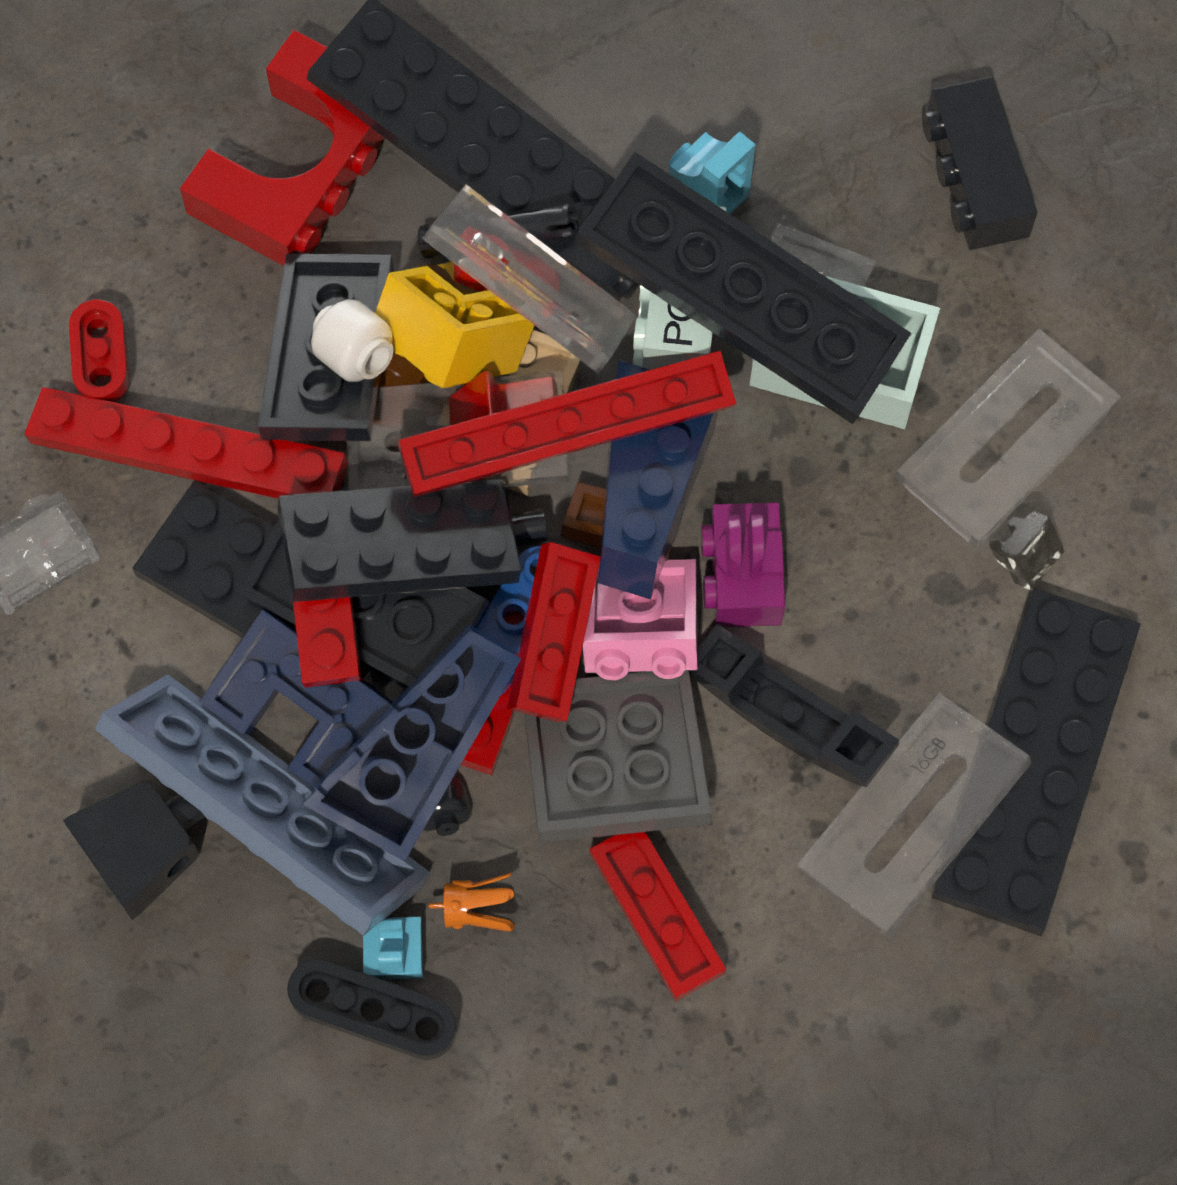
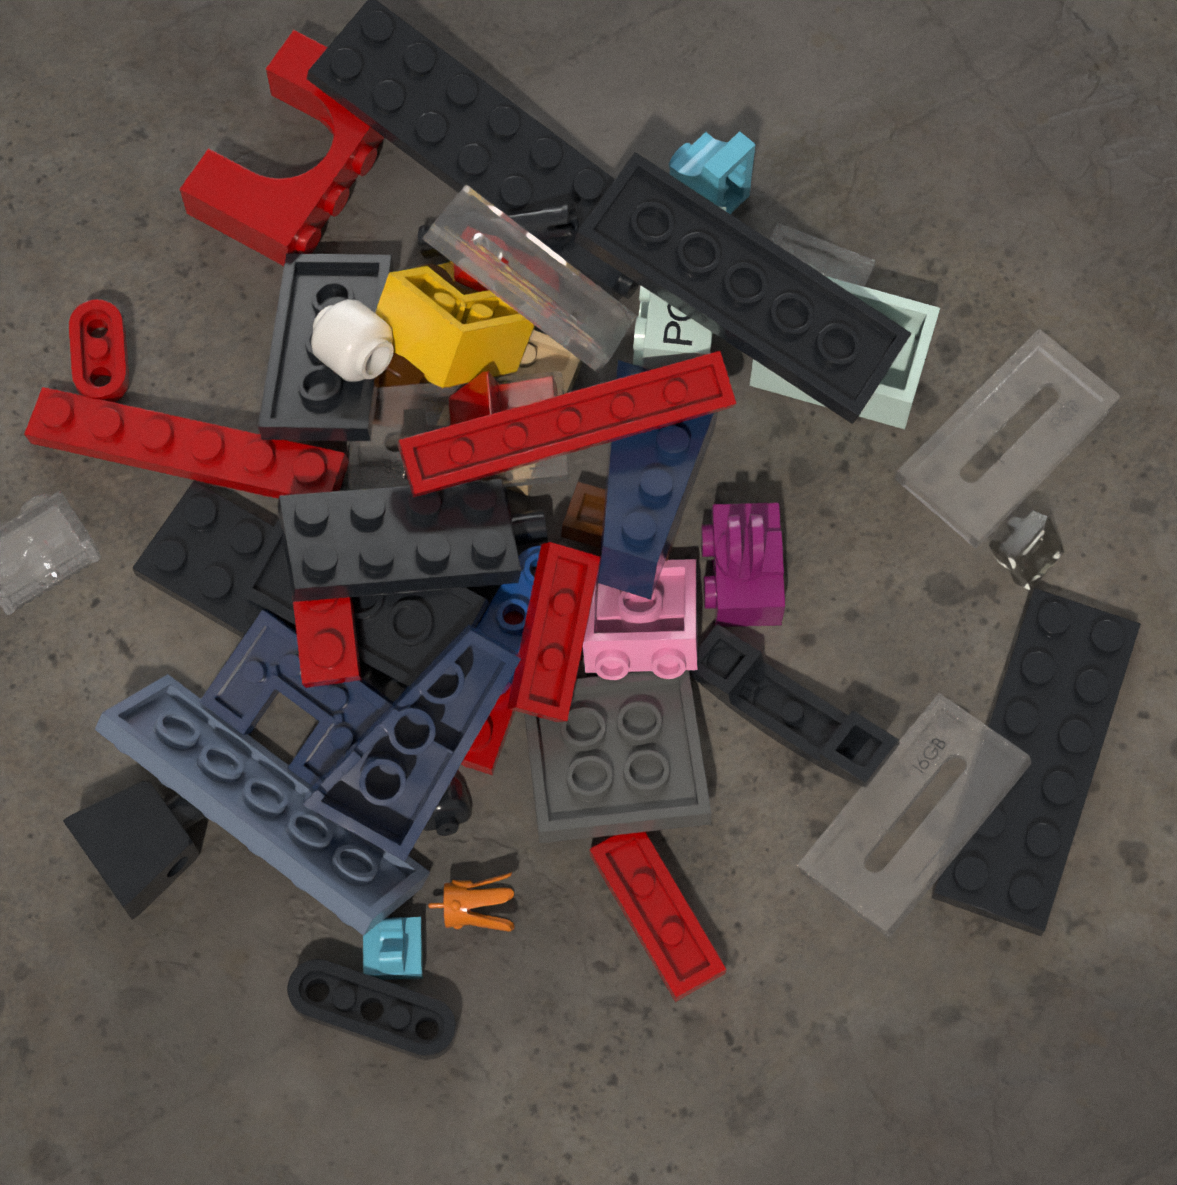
black brick [922,77,1038,250] -> none

